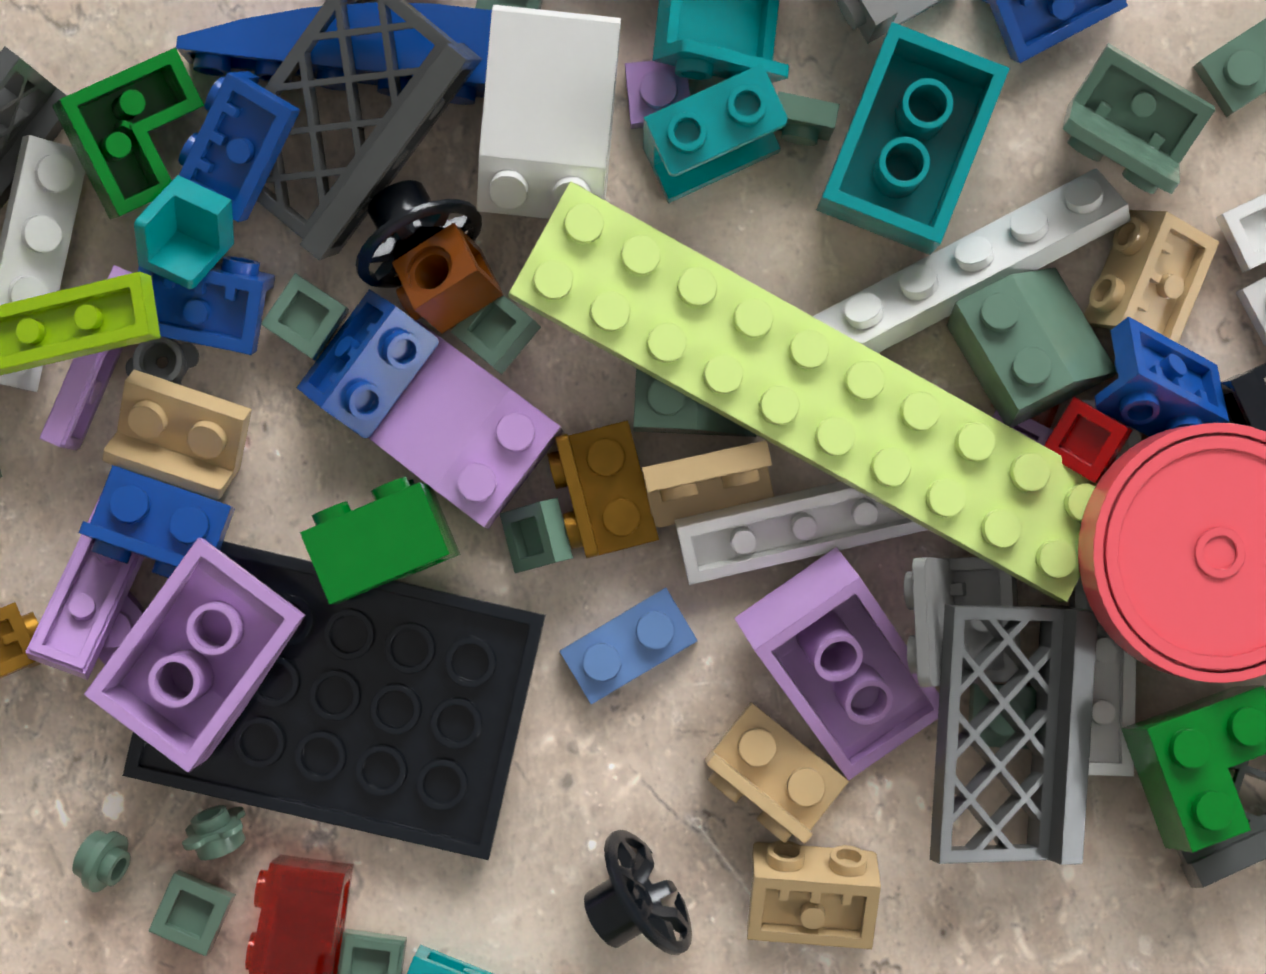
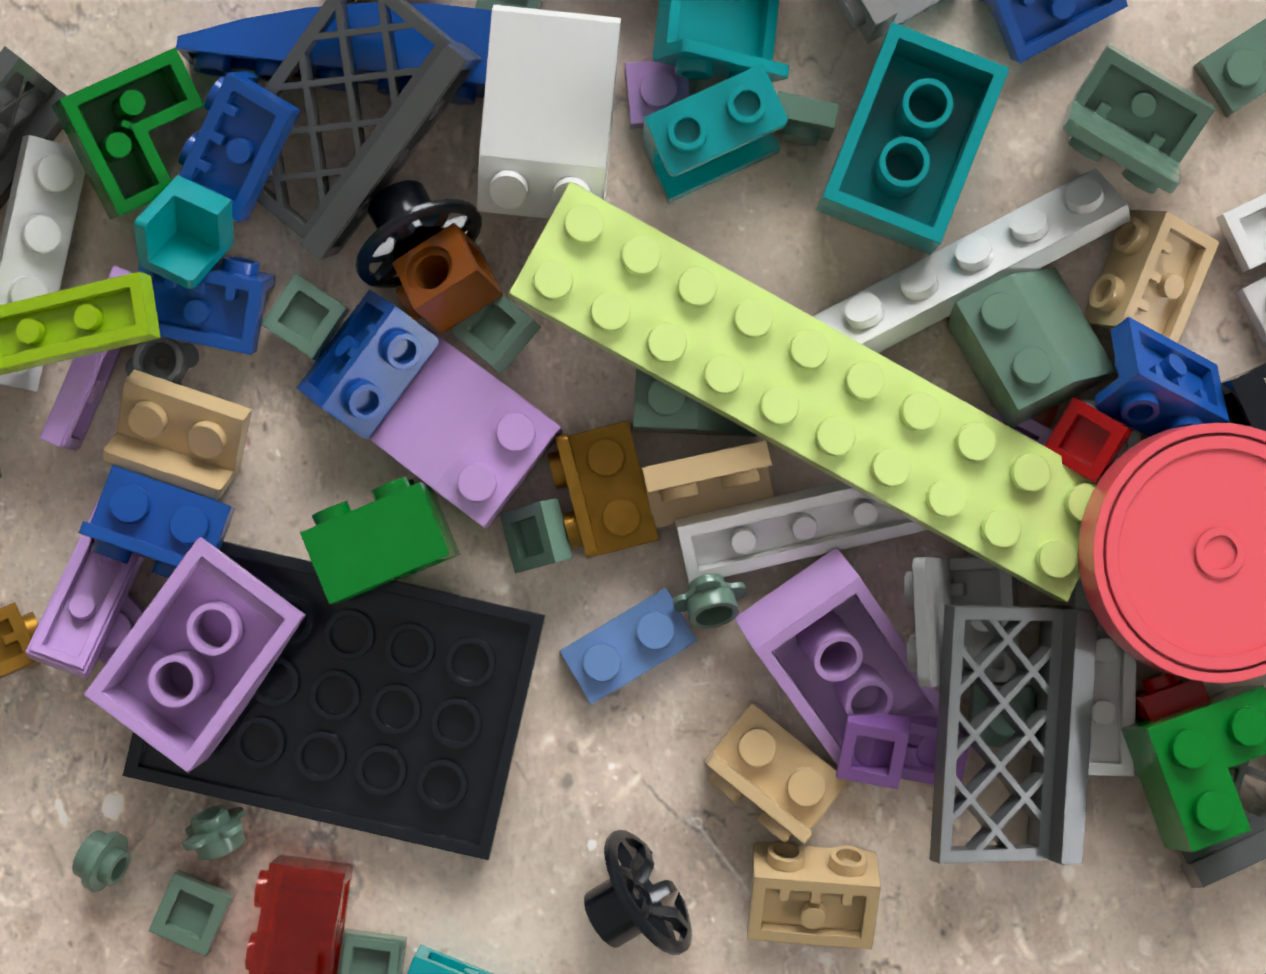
none -> sand green plate [673,574,747,629]
none -> medium lavender slope [836,715,970,789]
none -> red plate [1135,672,1210,721]

